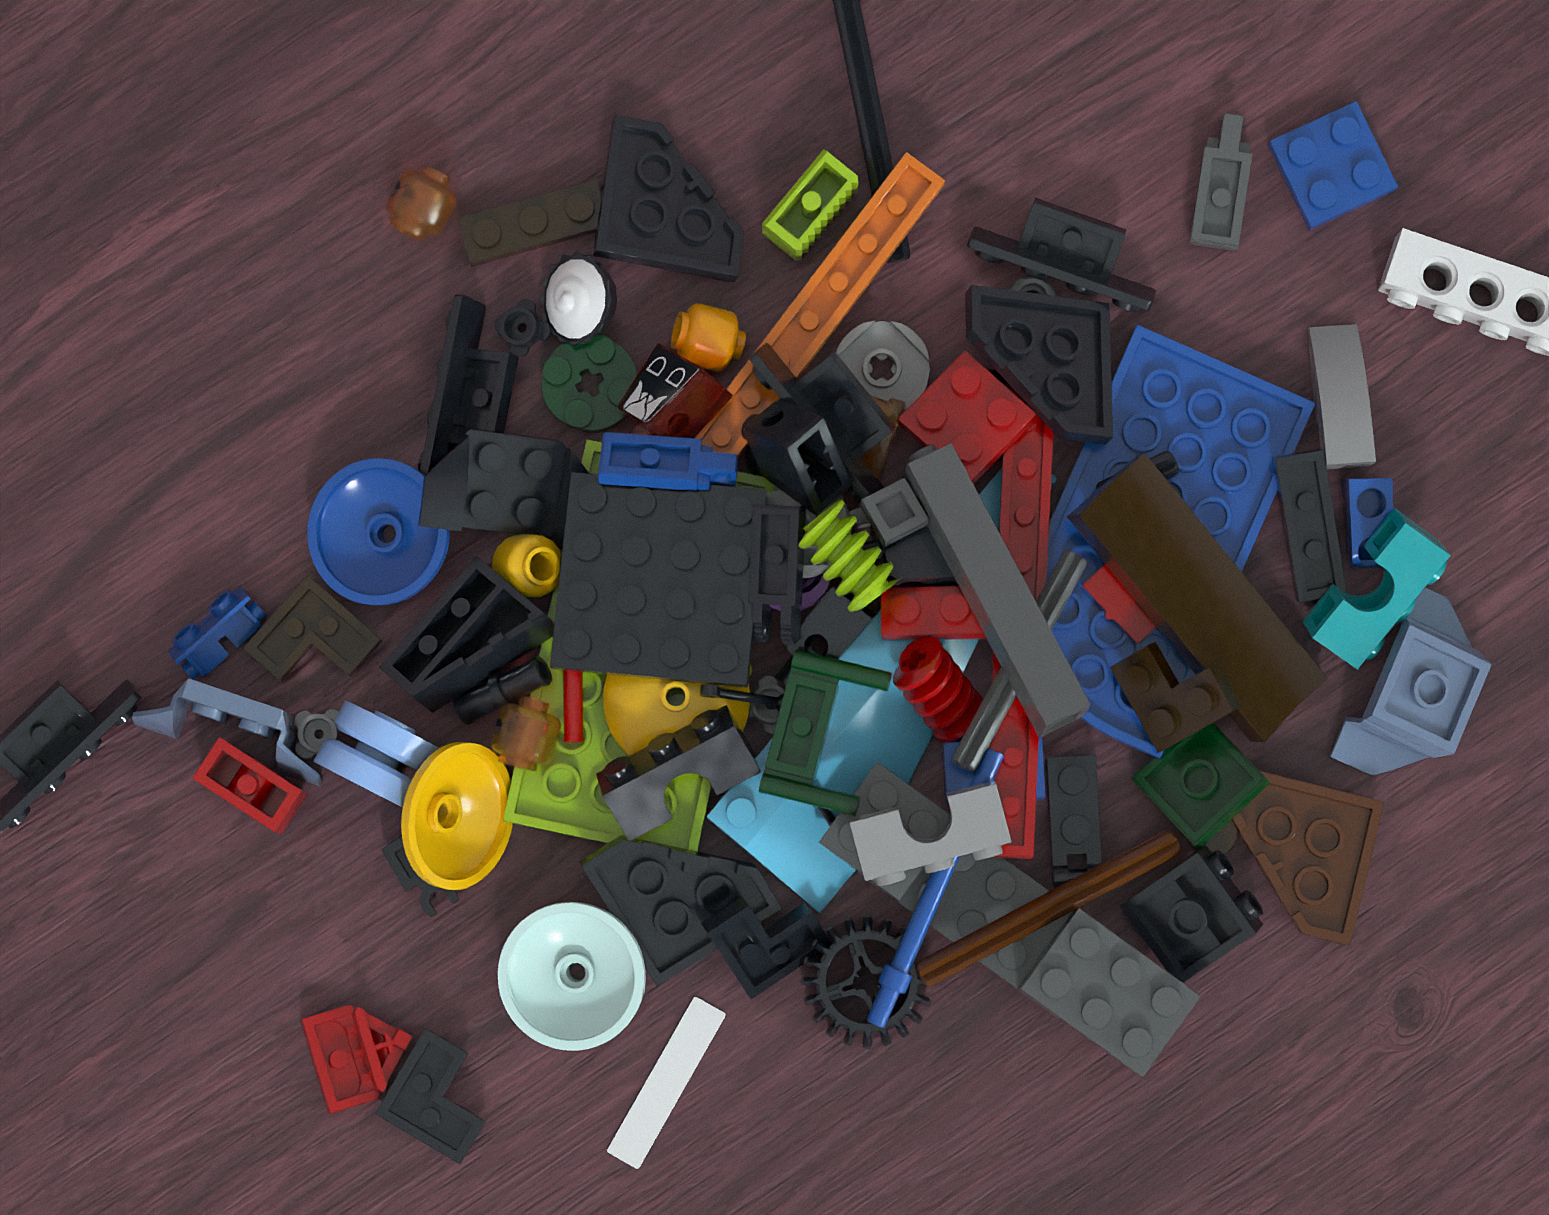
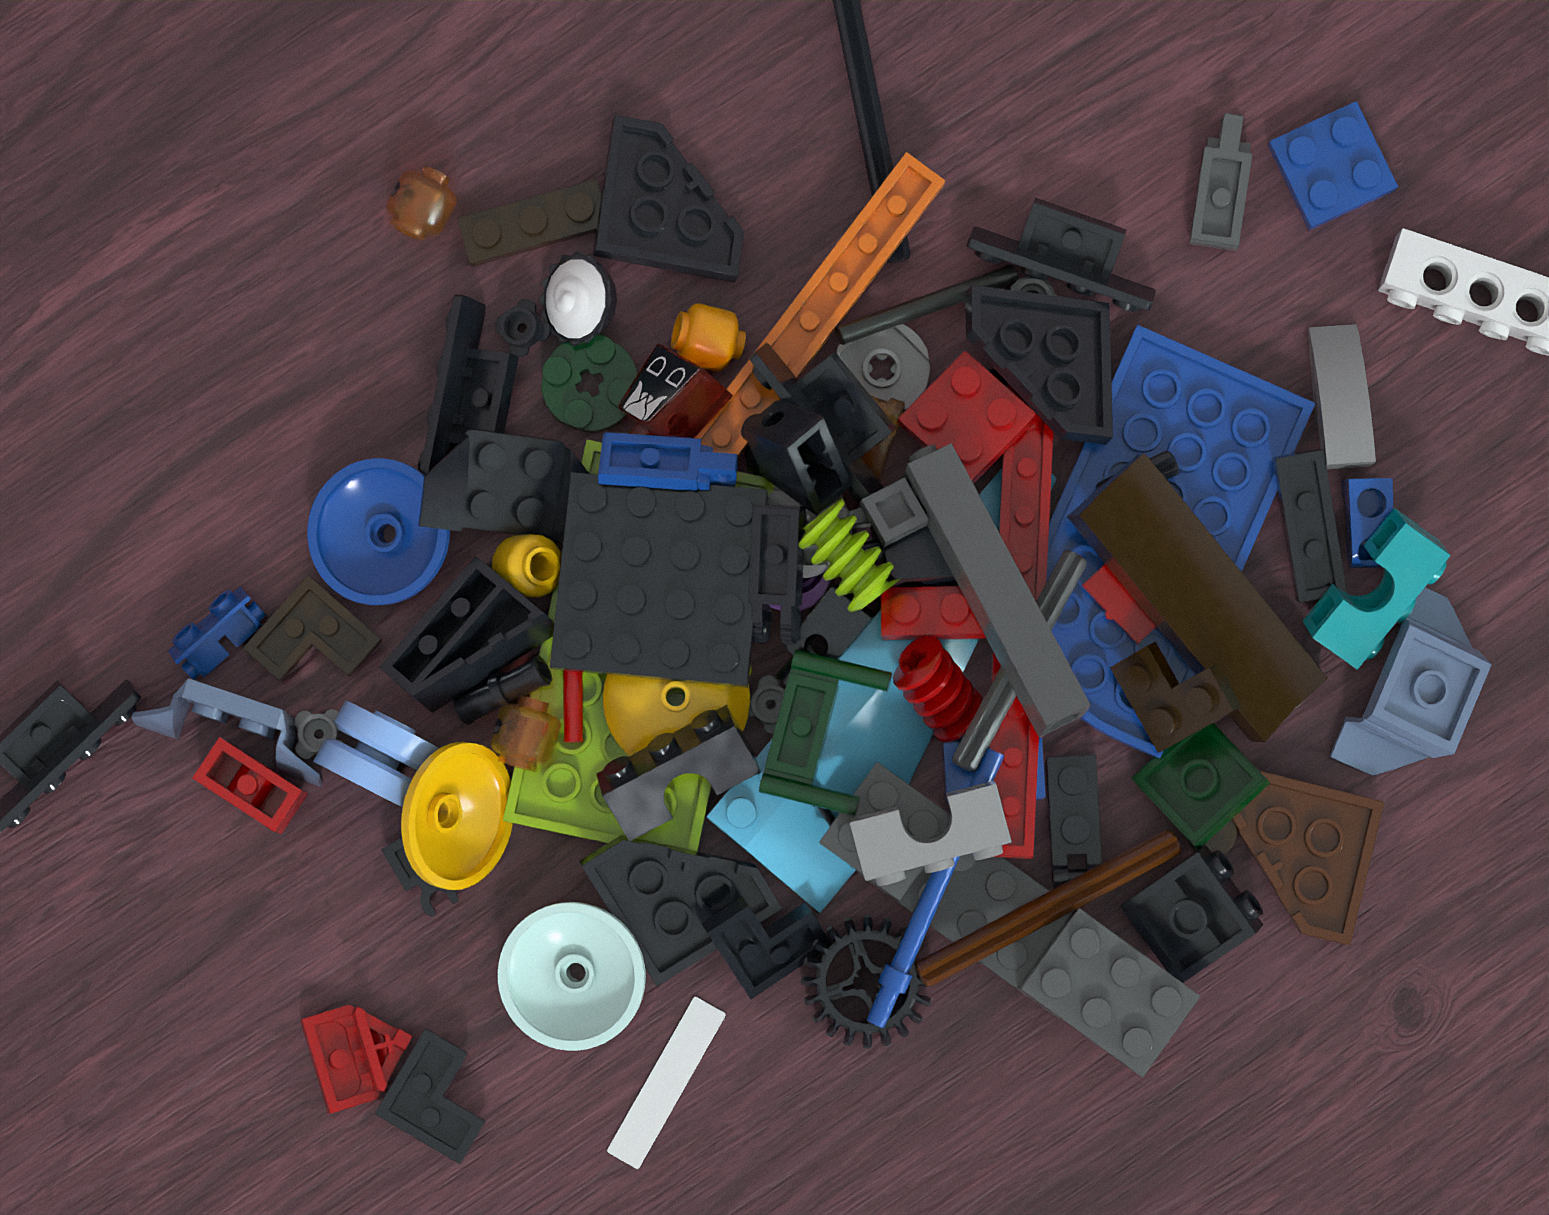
black hinge [700,685,784,711] -> none
lime brick [762,149,858,261] -> none
none -> pearl dark grey bar [835,264,1018,345]

